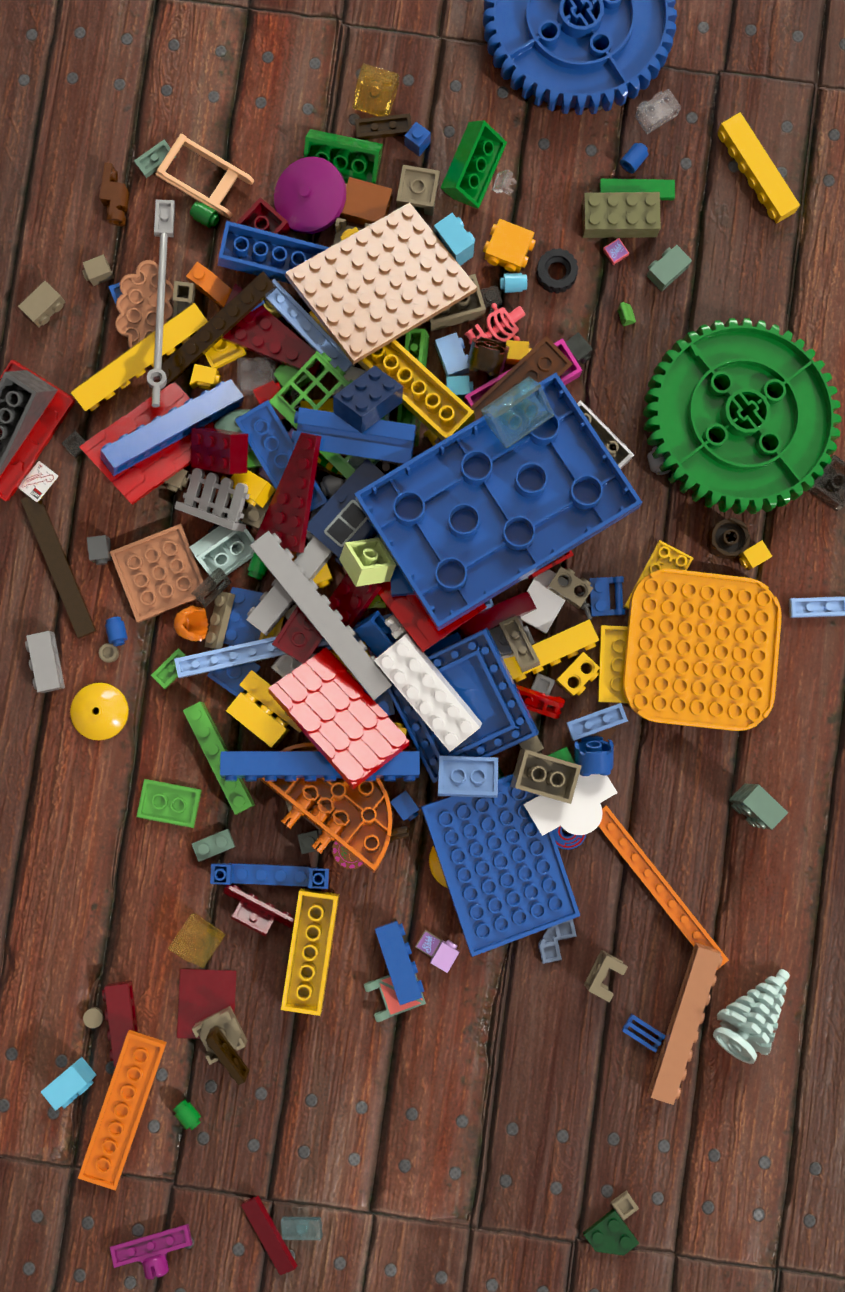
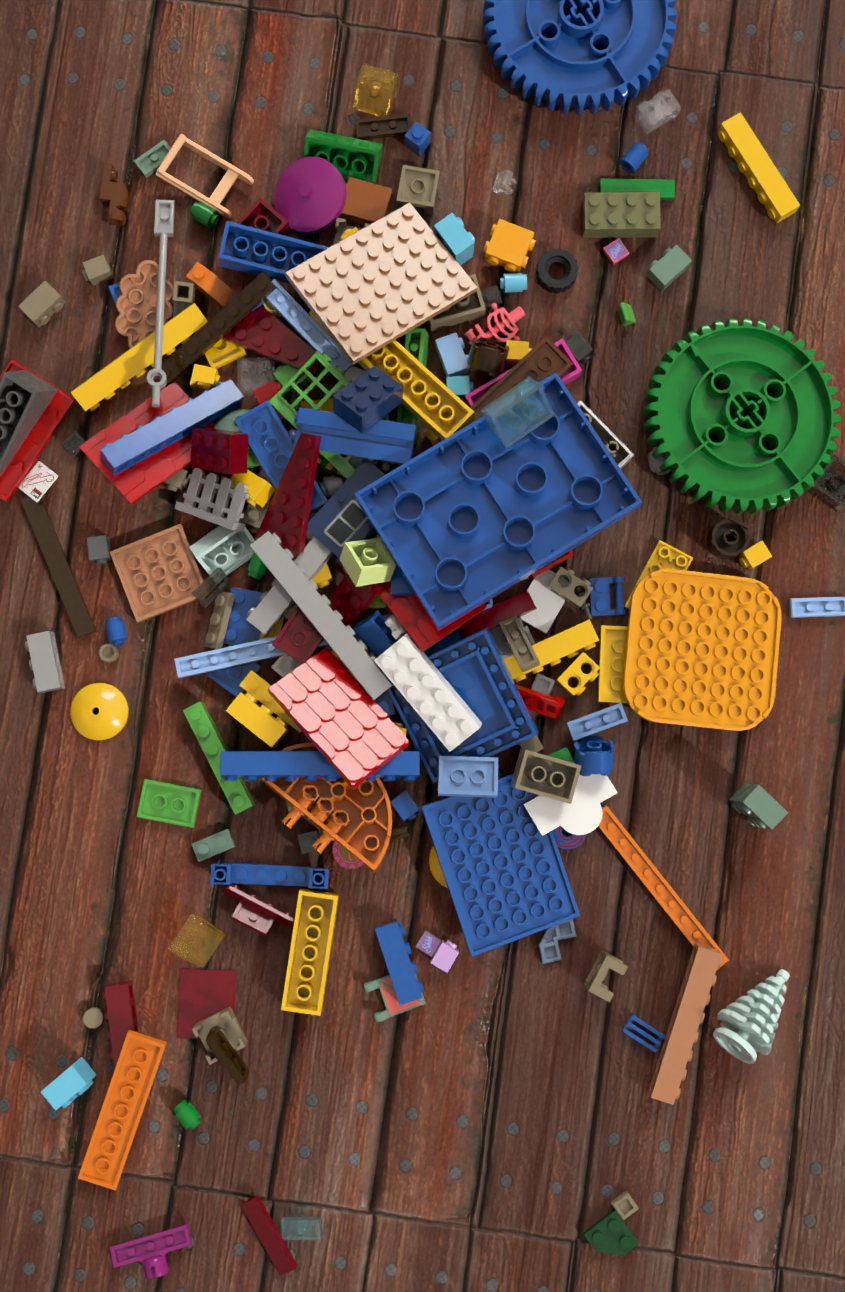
bright green plate [151,648,186,689] -> none
orange hair [174,605,209,642] -> none
green slope [441,120,507,208] -> none

